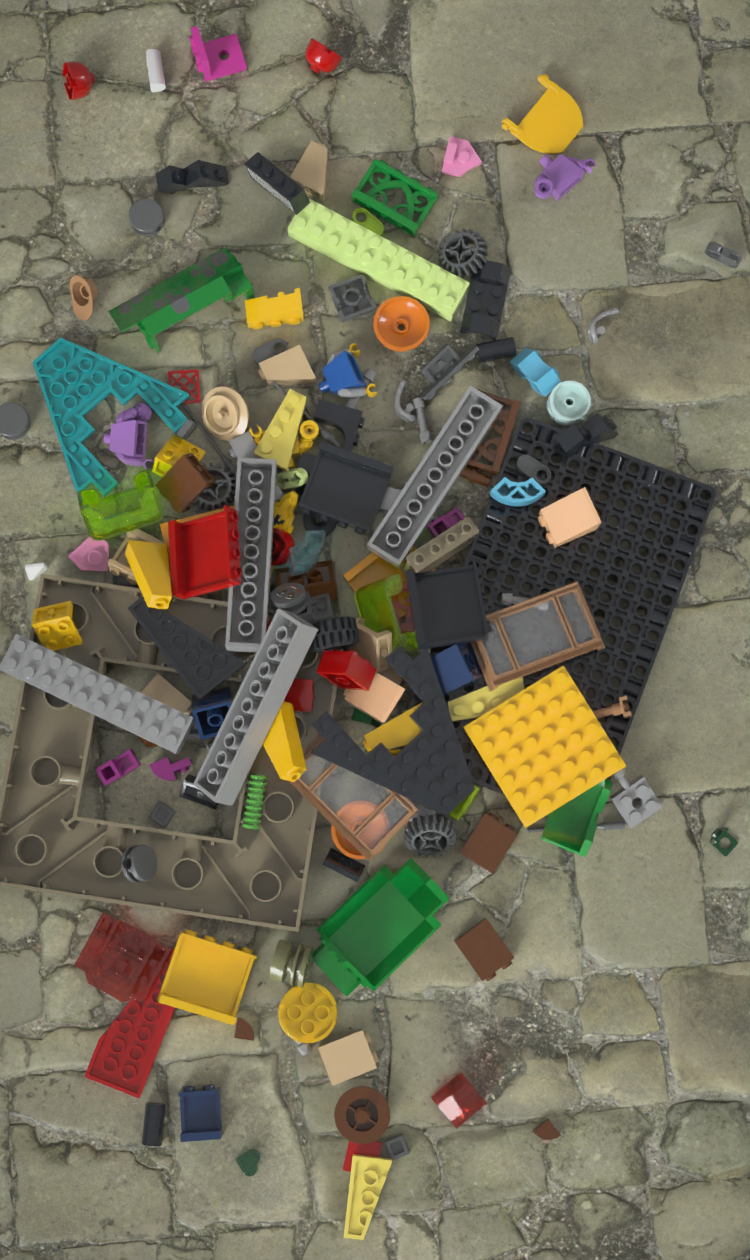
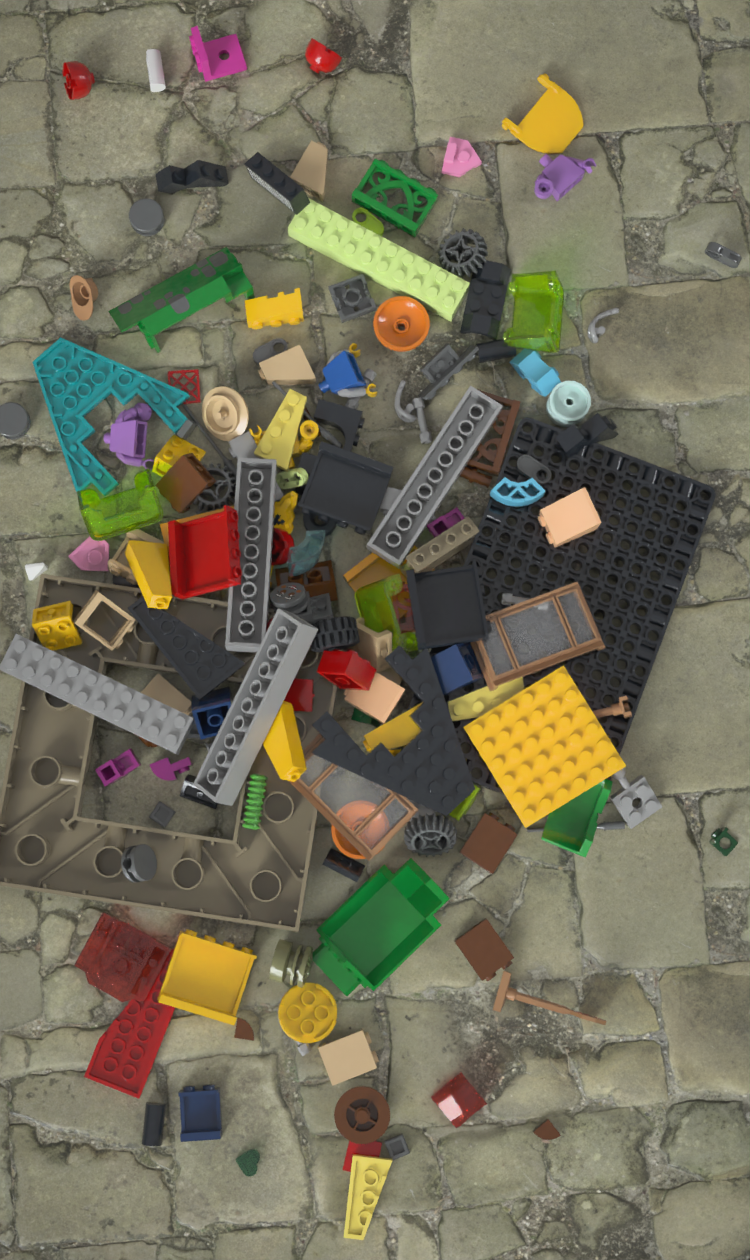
none -> tan window [73,590,136,651]
none -> medium nougat piece [493,971,606,1025]
none -> clear neon green windscreen [504,271,564,353]

